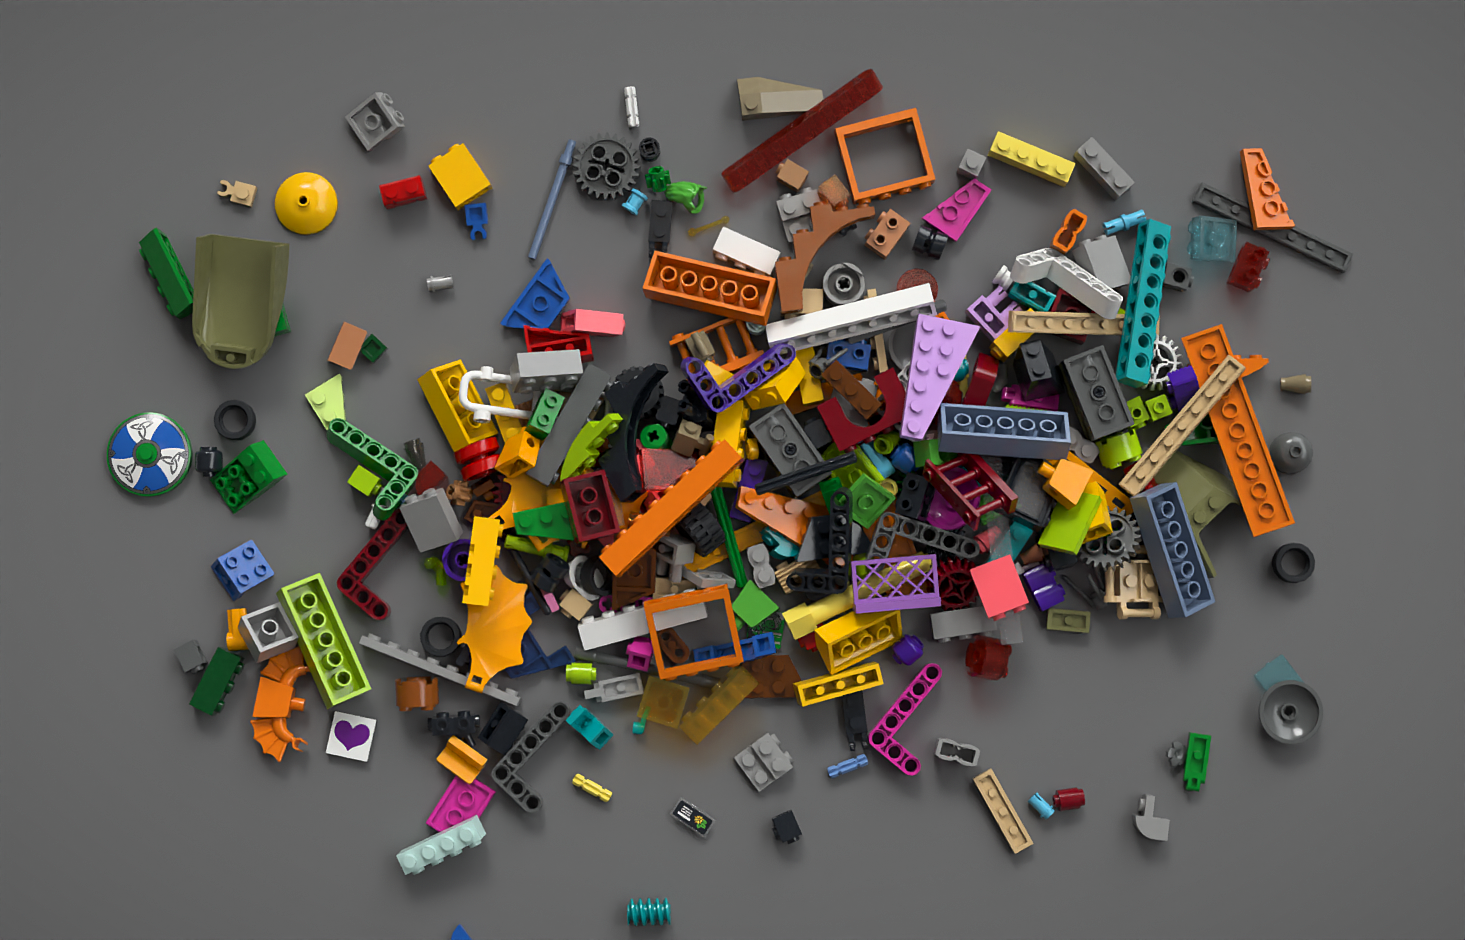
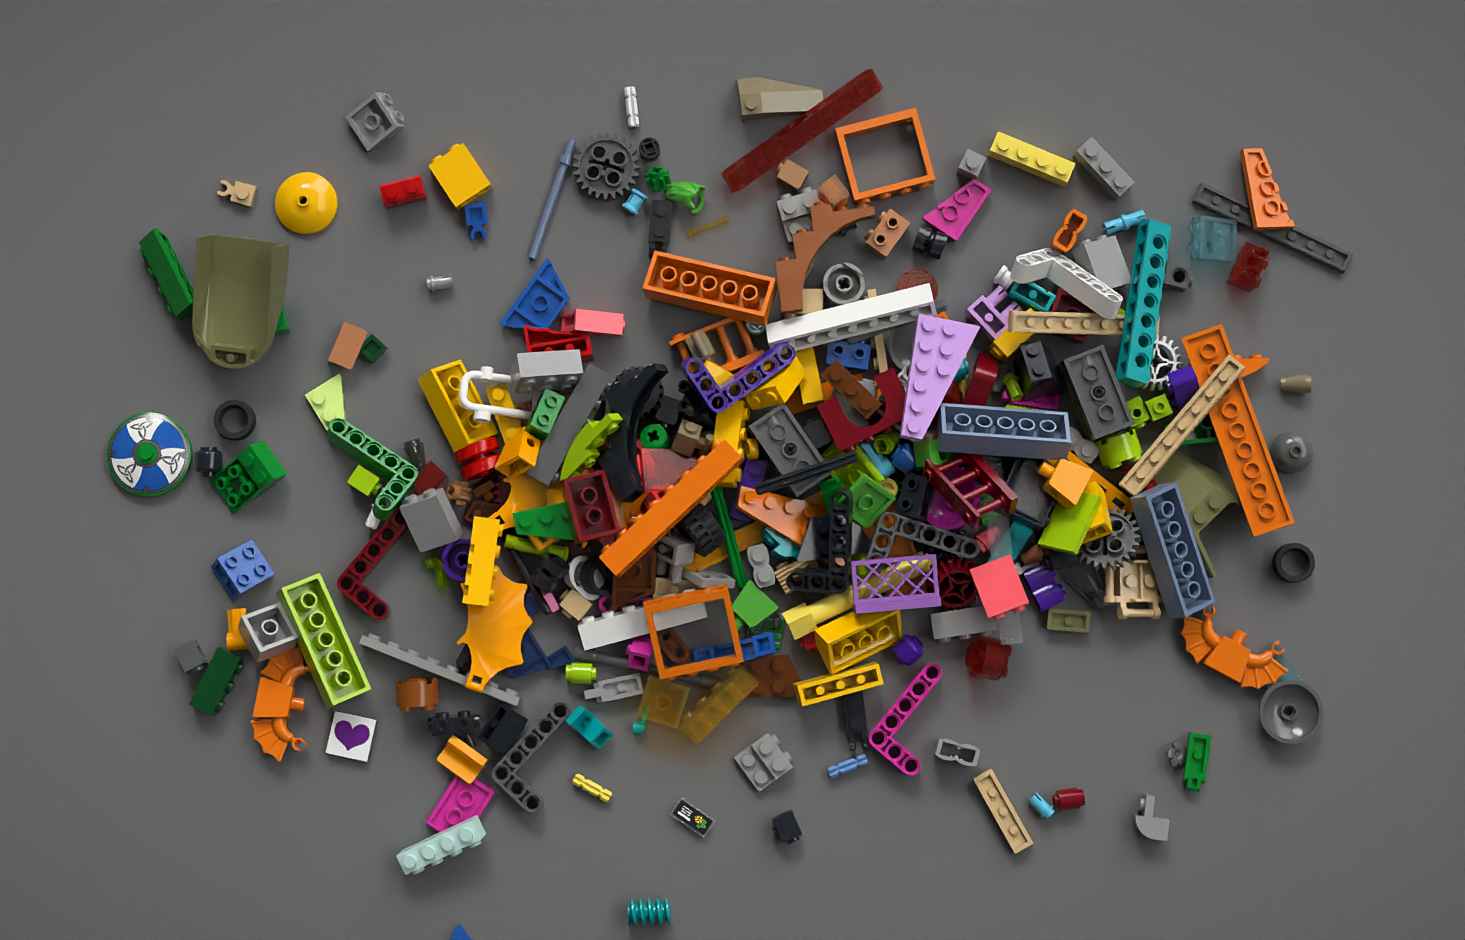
black tyre [420,617,462,657] -> none
white brick [713,227,781,277] -> none
dark grey plant [808,343,848,381] -> none
none -> lime pin [1002,373,1024,401]
none -> orange torso [1180,605,1288,690]

